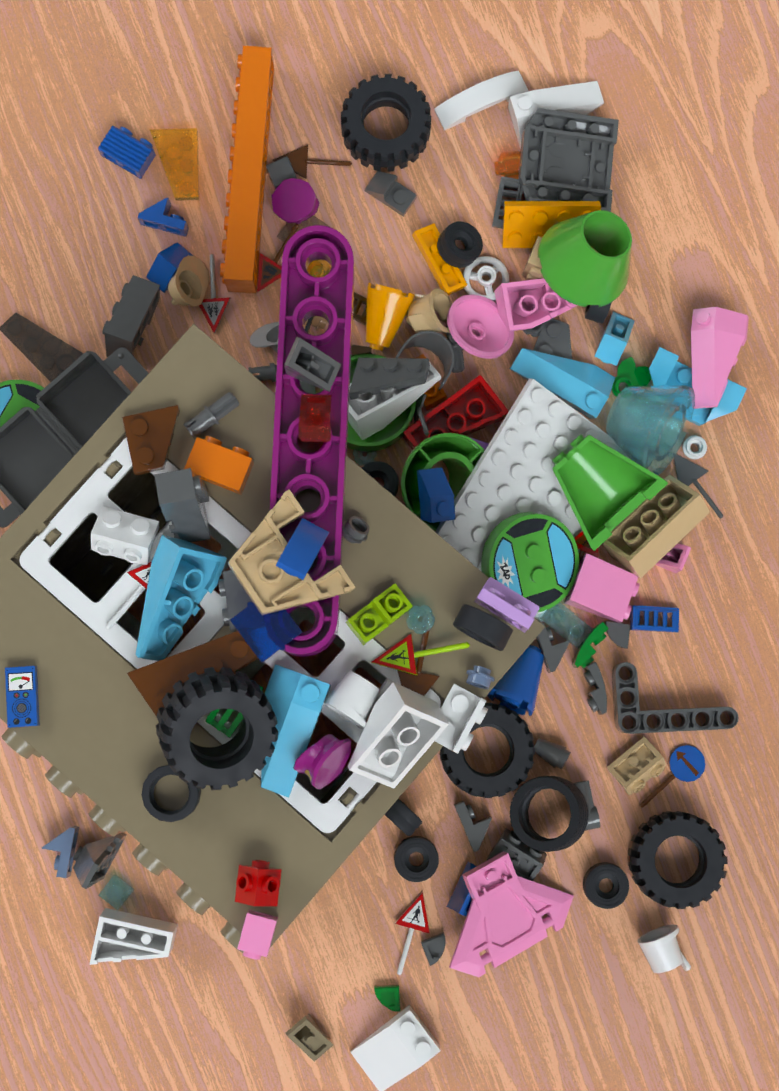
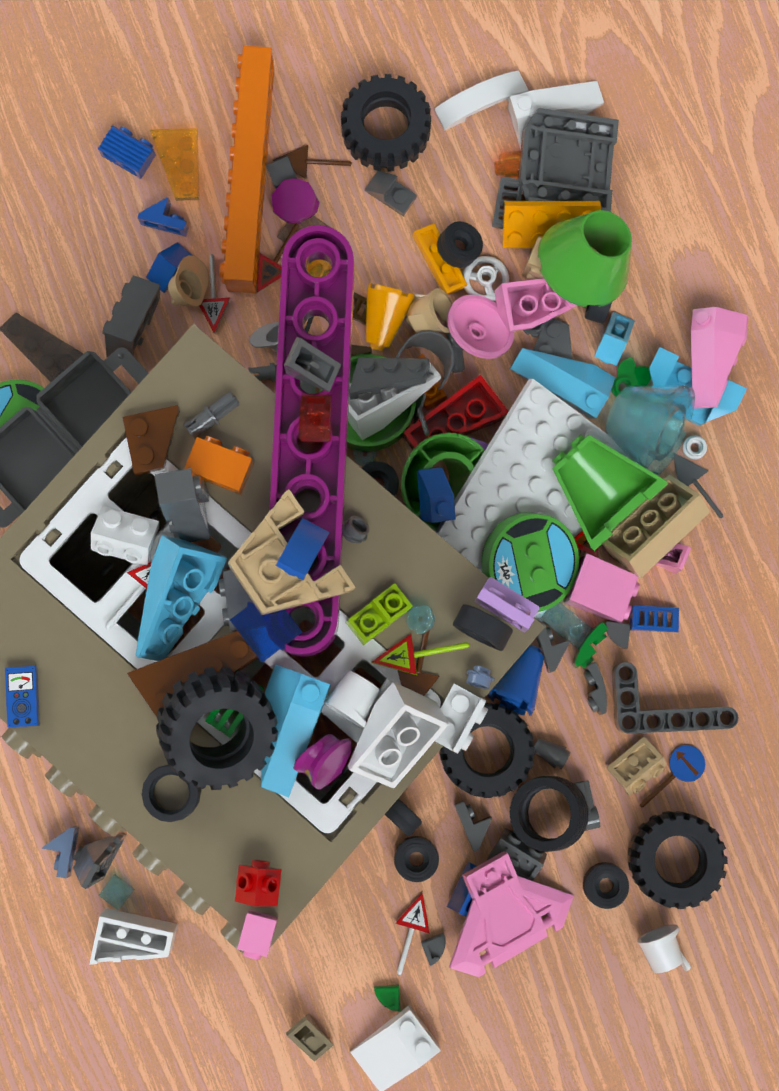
medium nougat plate [311,316,328,331] -> none

